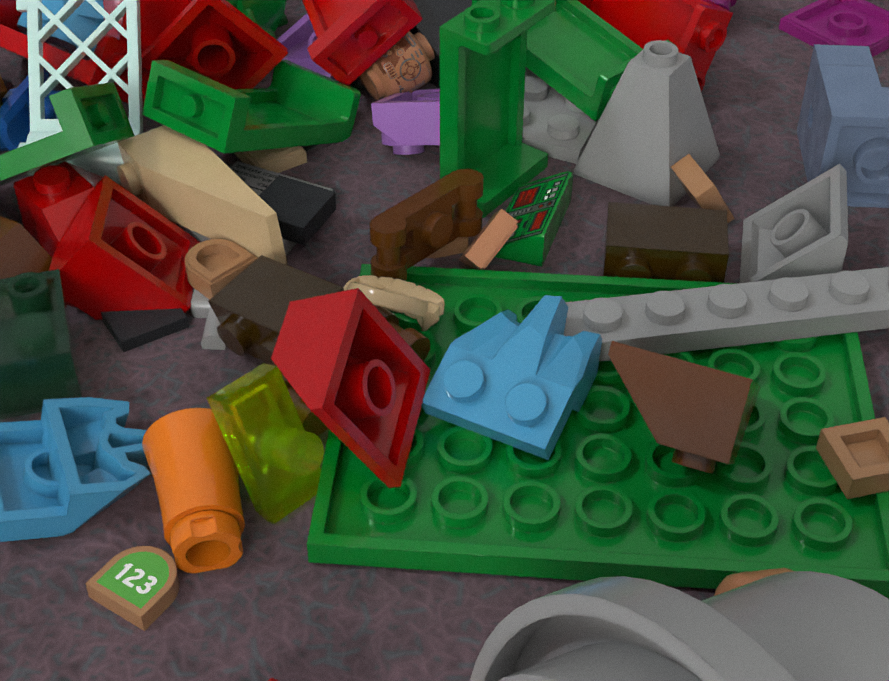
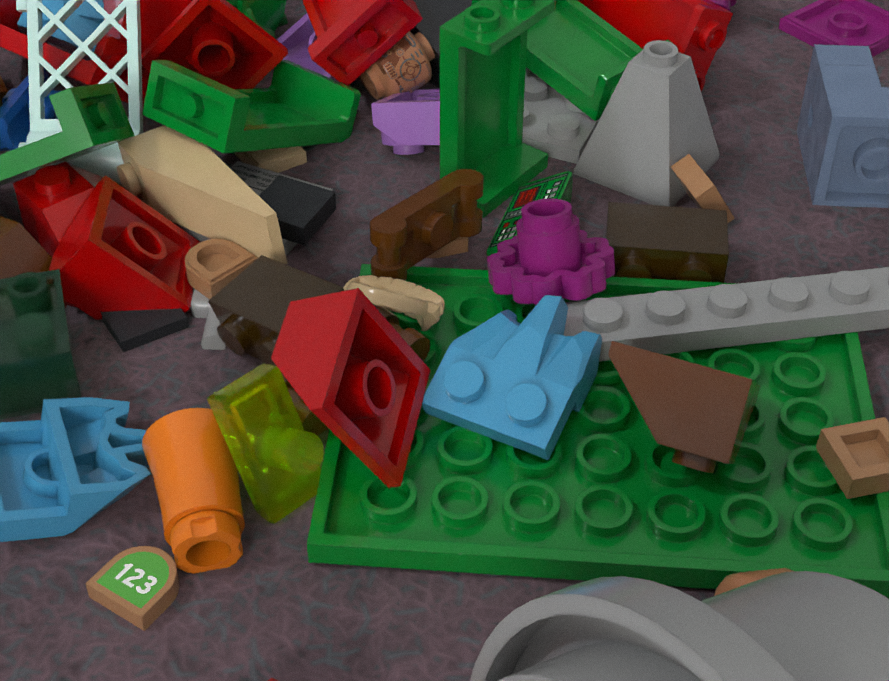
nougat tile [459,209,518,270] -> none
light grey slope [739,164,848,283] -> none
none -> magenta plant [487,198,615,305]

